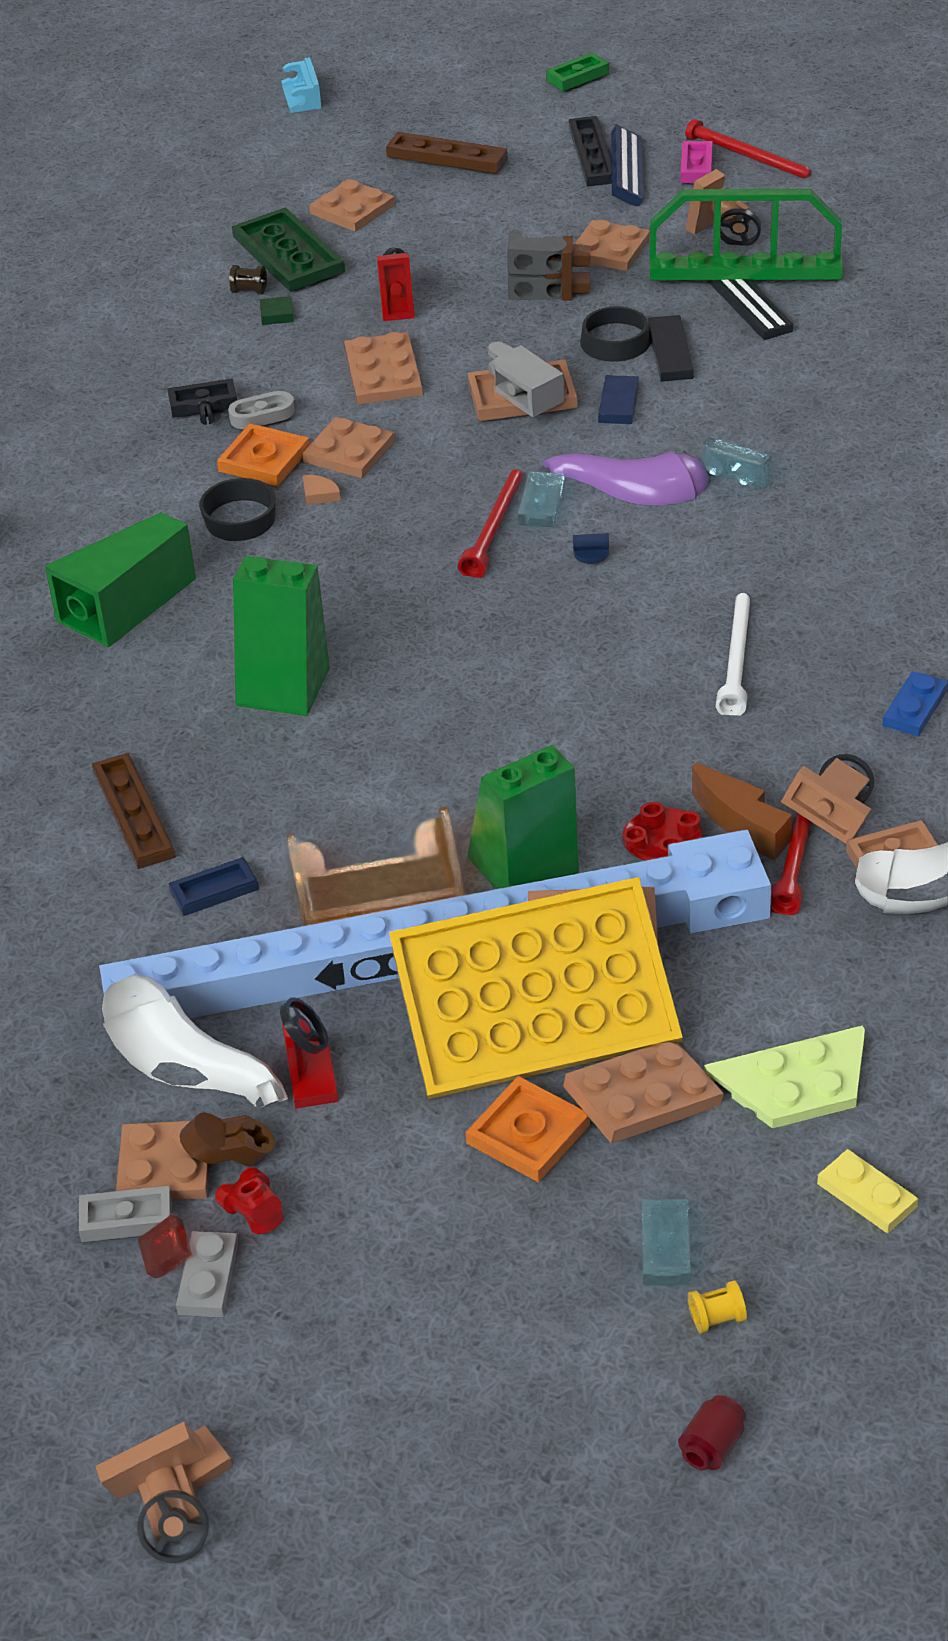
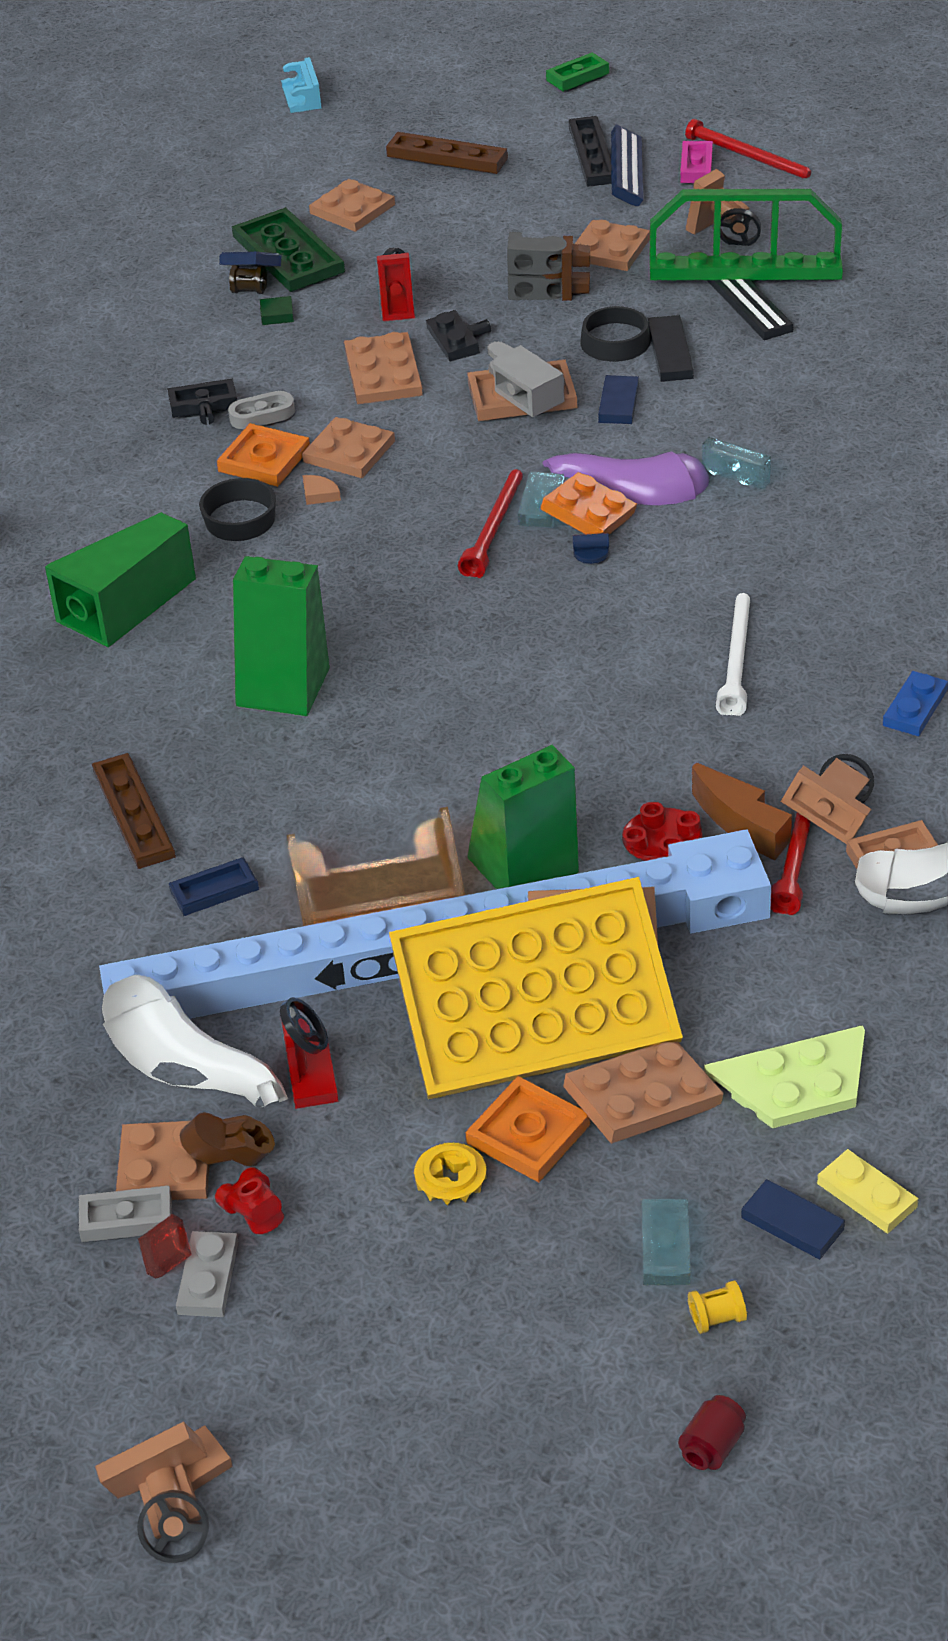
none -> dark blue tile [219,252,282,267]
none -> yellow gear [414,1143,487,1206]
none -> black plate [426,310,491,362]
none -> orange plate [540,472,637,534]
none -> dark blue tile [741,1179,845,1260]

